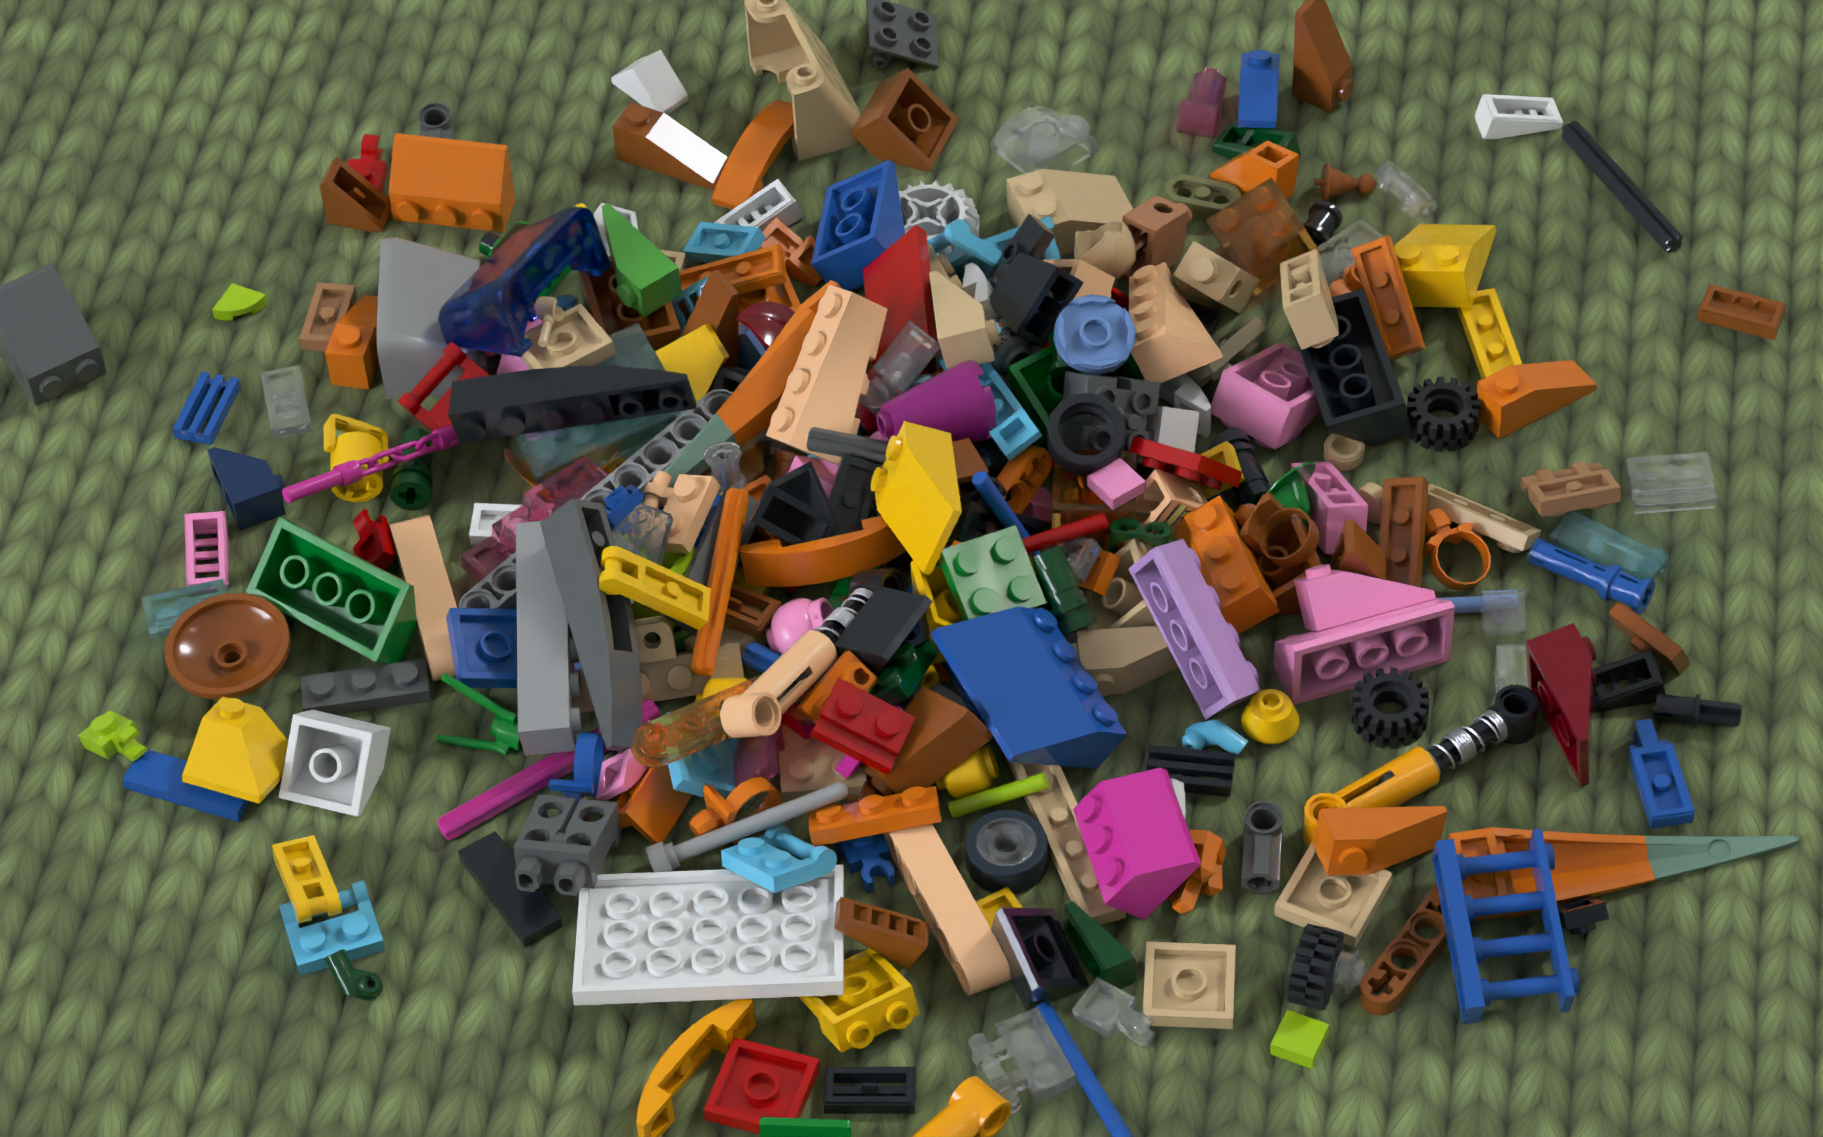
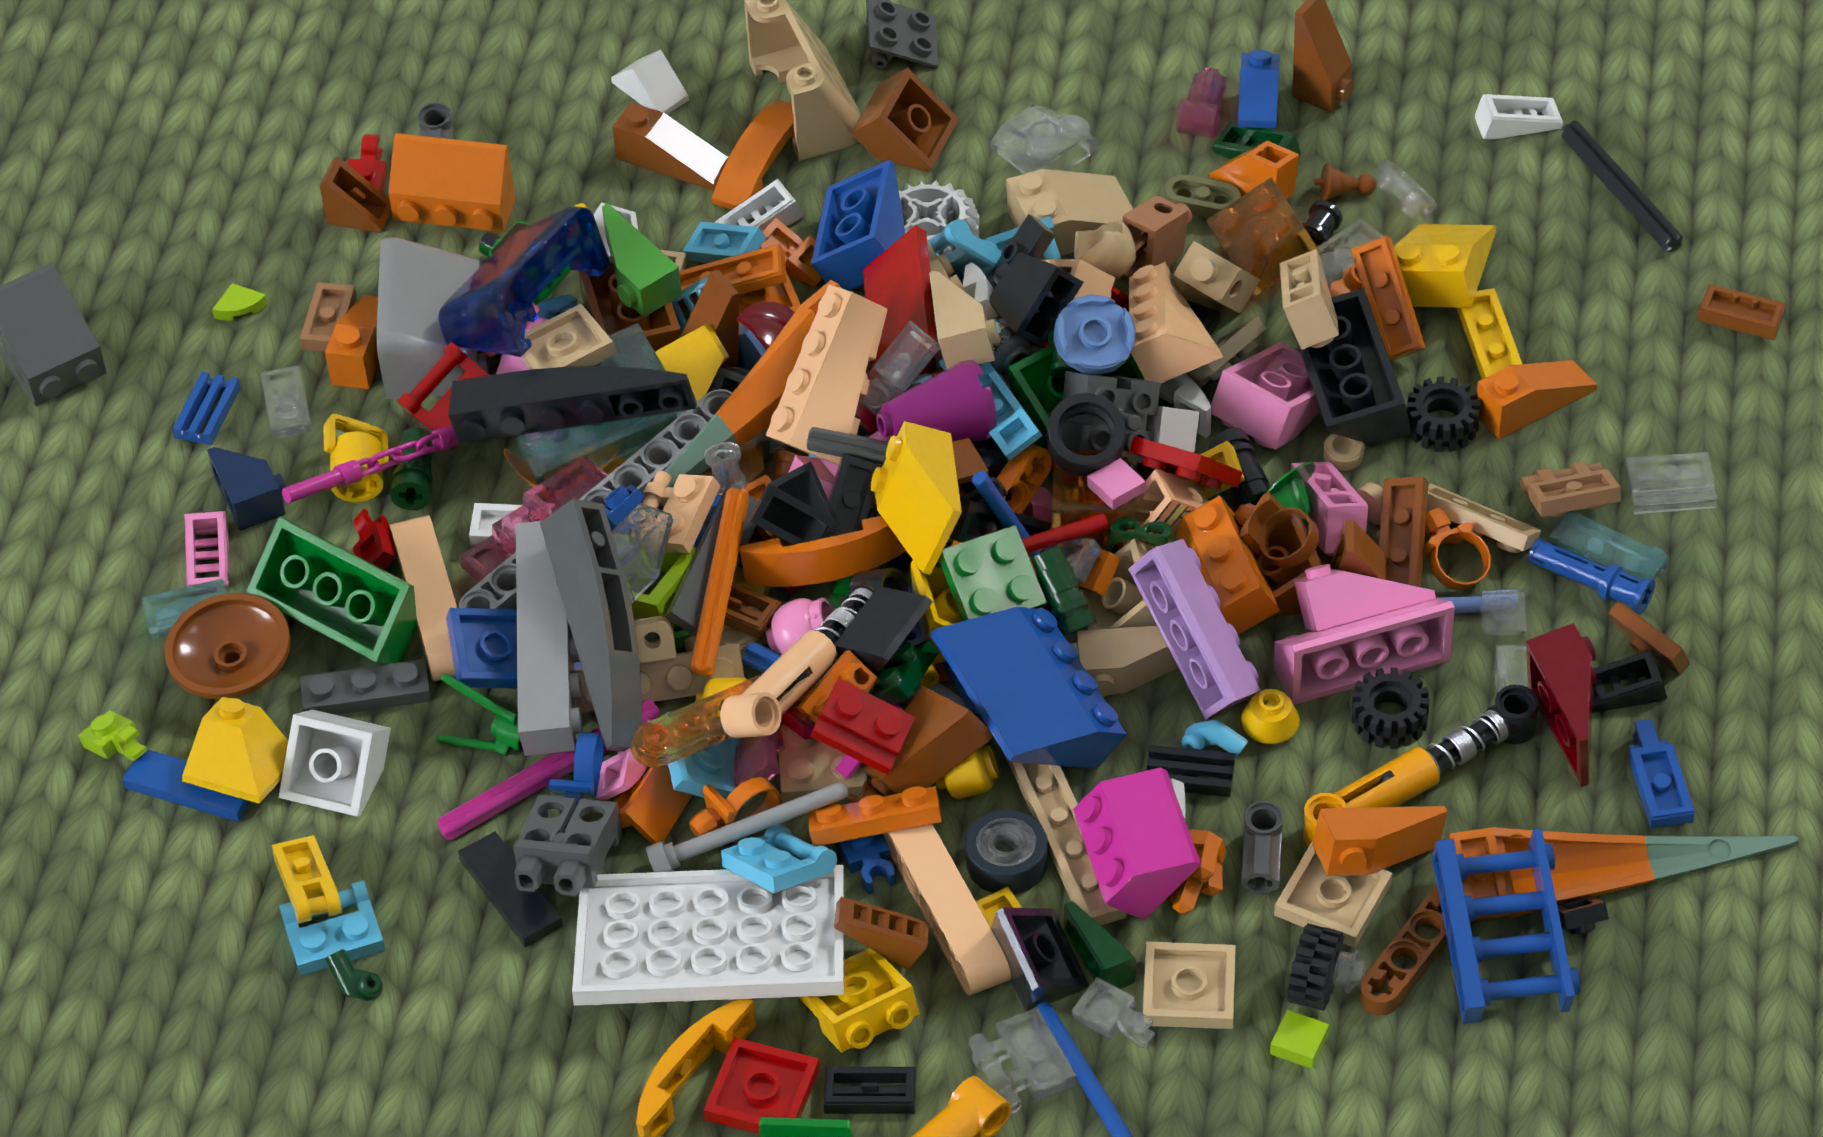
tan hand [534,296,564,347] -> none
yellow plate [599,546,711,630] -> none
lime piece [948,772,1049,818] -> none
black axle [1654,693,1742,728] -> none

